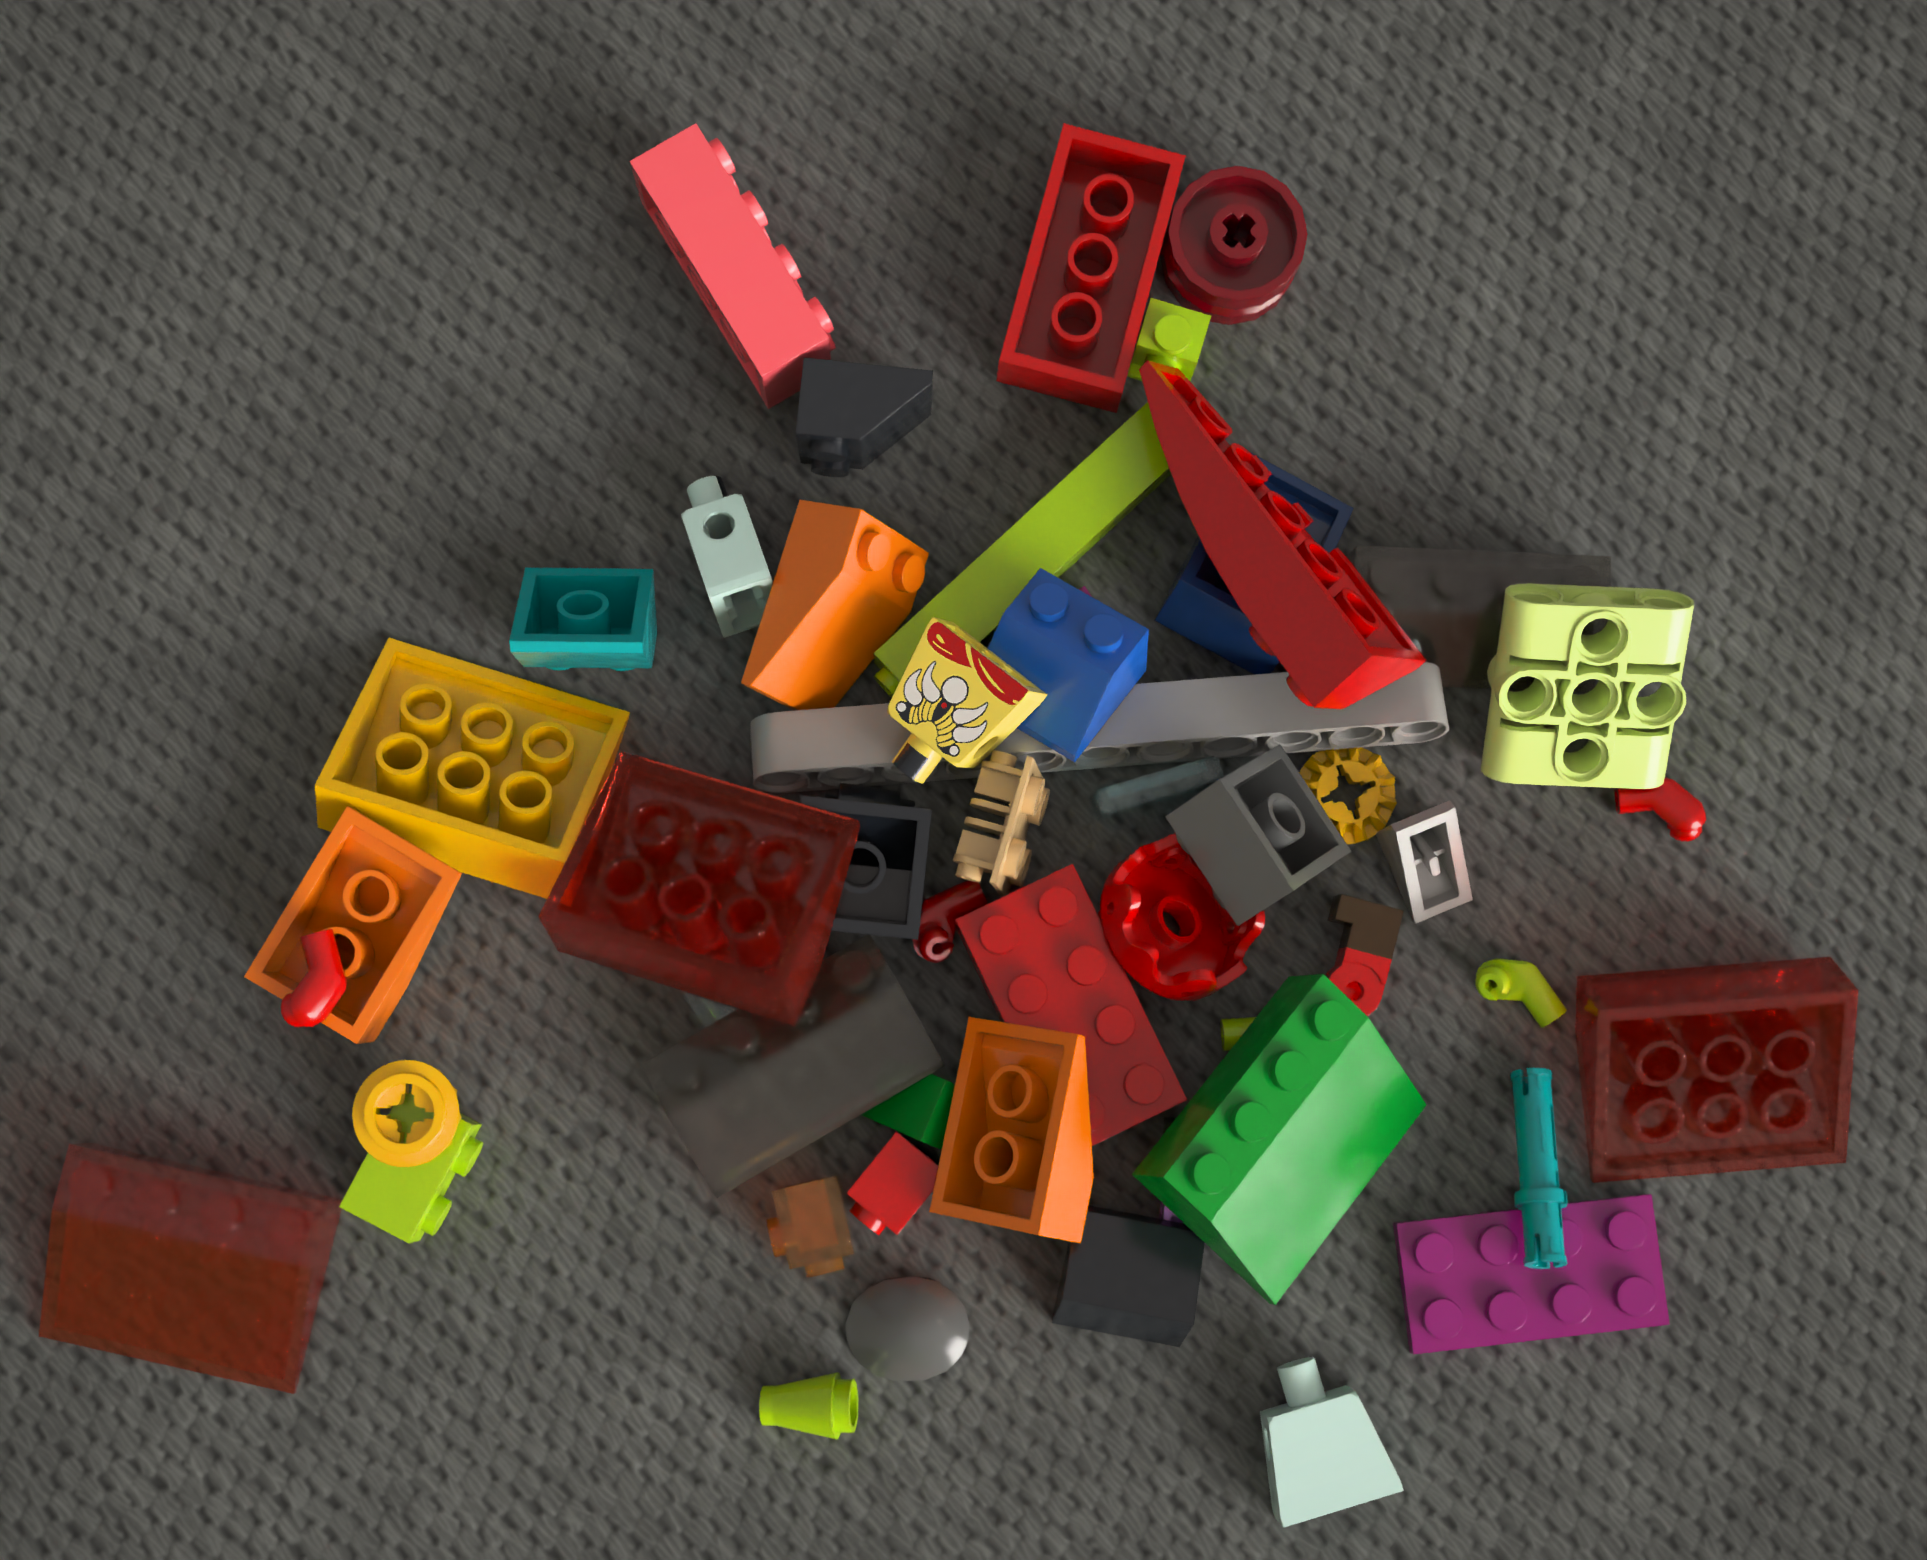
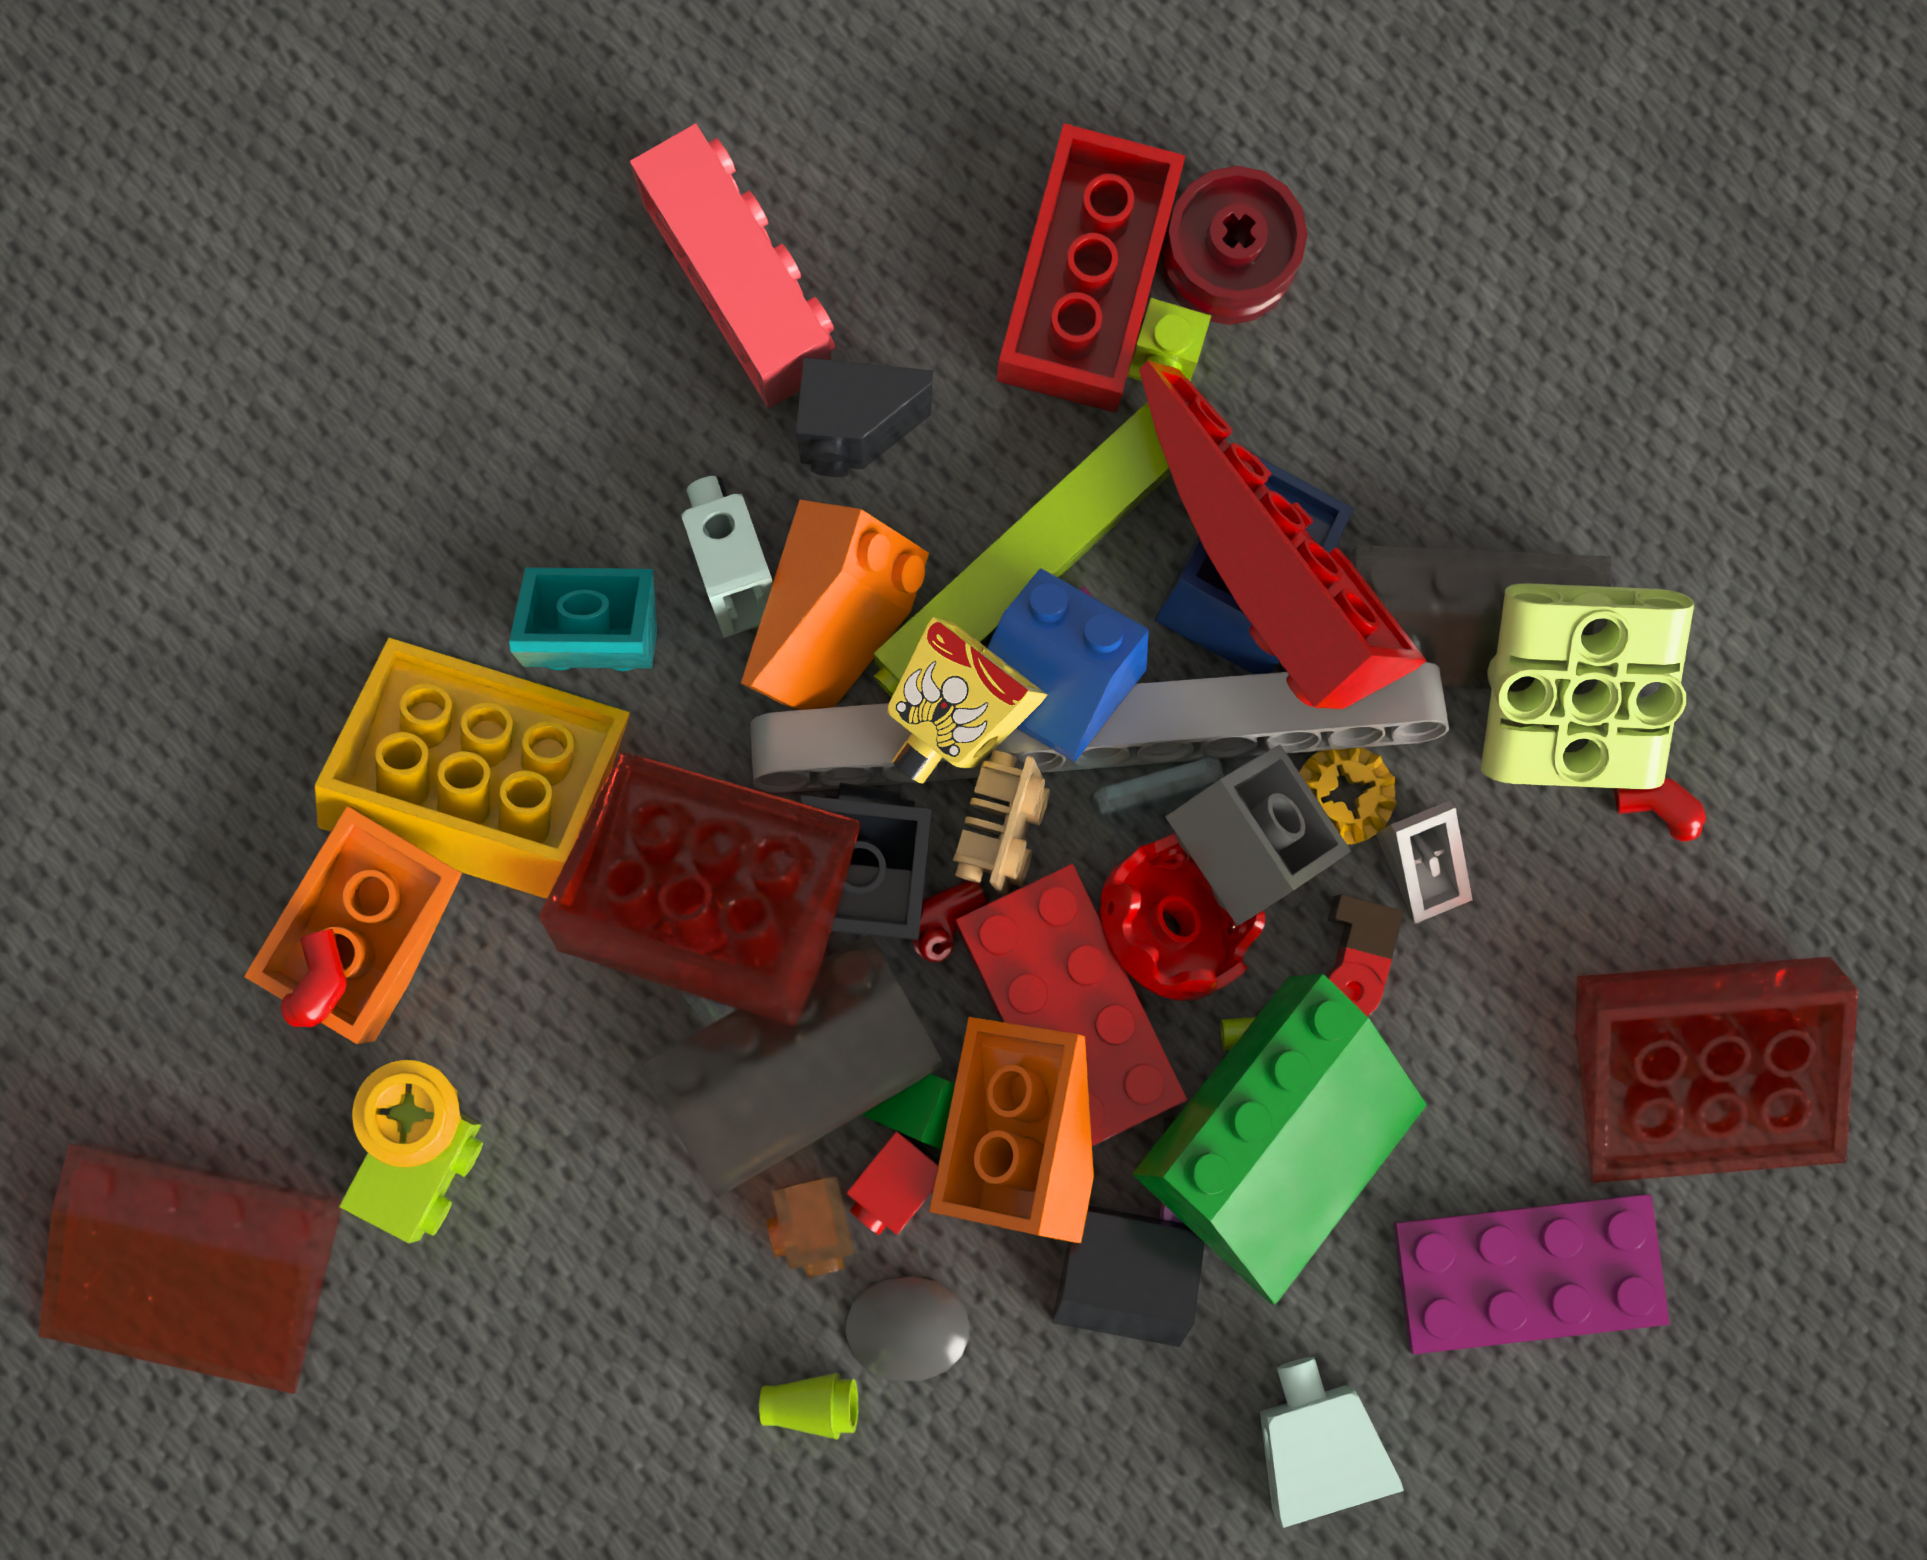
lime arm [1475,958,1567,1028] -> none
teal pin [1510,1068,1568,1269] -> none

